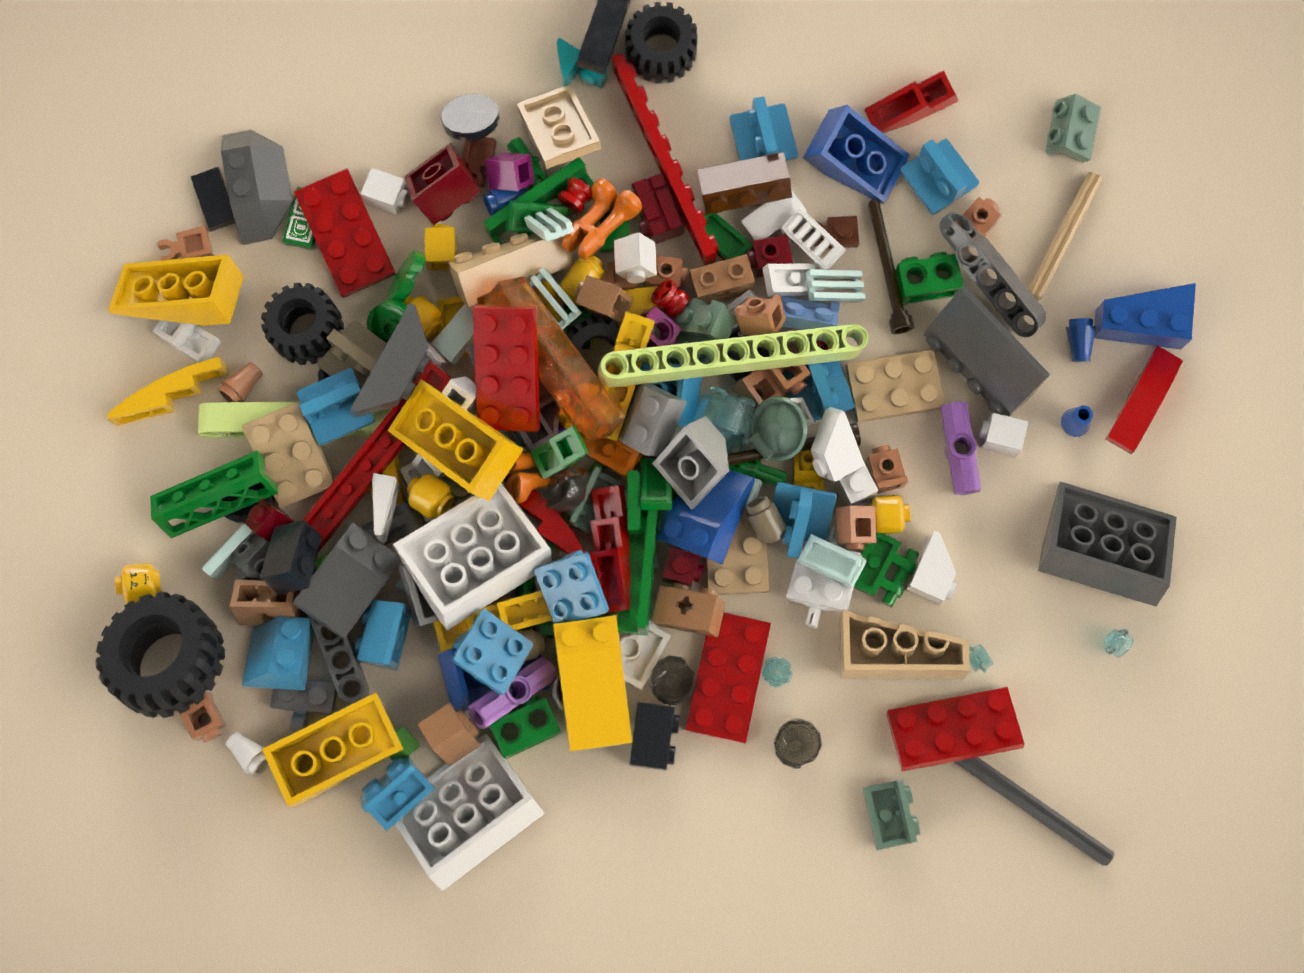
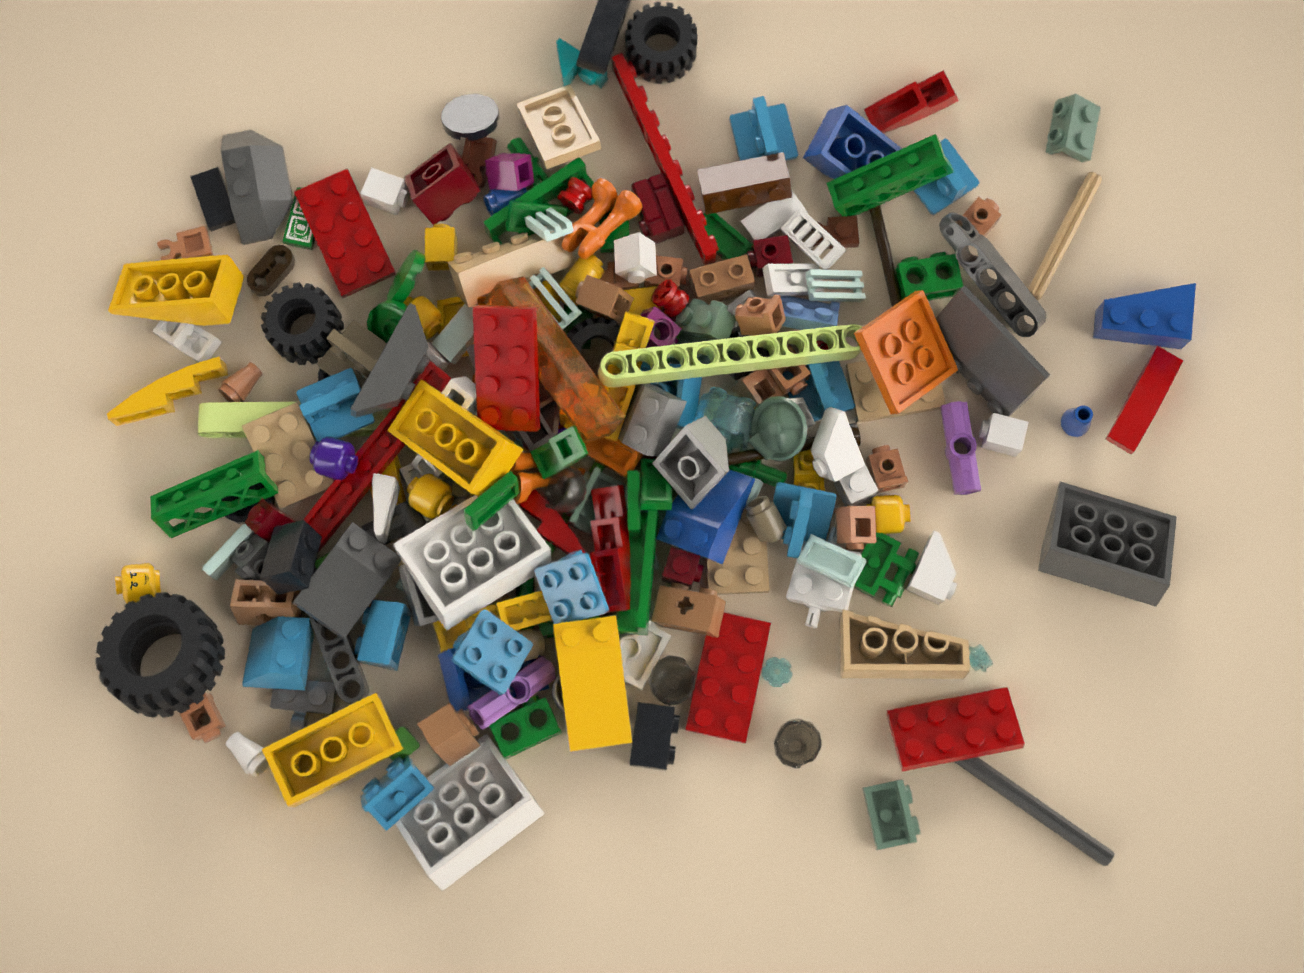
blue cone [1066,318,1096,362] -> none
clear light blue plate [1104,629,1133,657] -> none
none -> dark brown beam [247,245,295,296]
none -> dark purple head [310,437,358,480]
none -> green tile [463,471,519,531]
none -> green fence [827,134,954,216]
none -> orange plate [854,290,958,414]

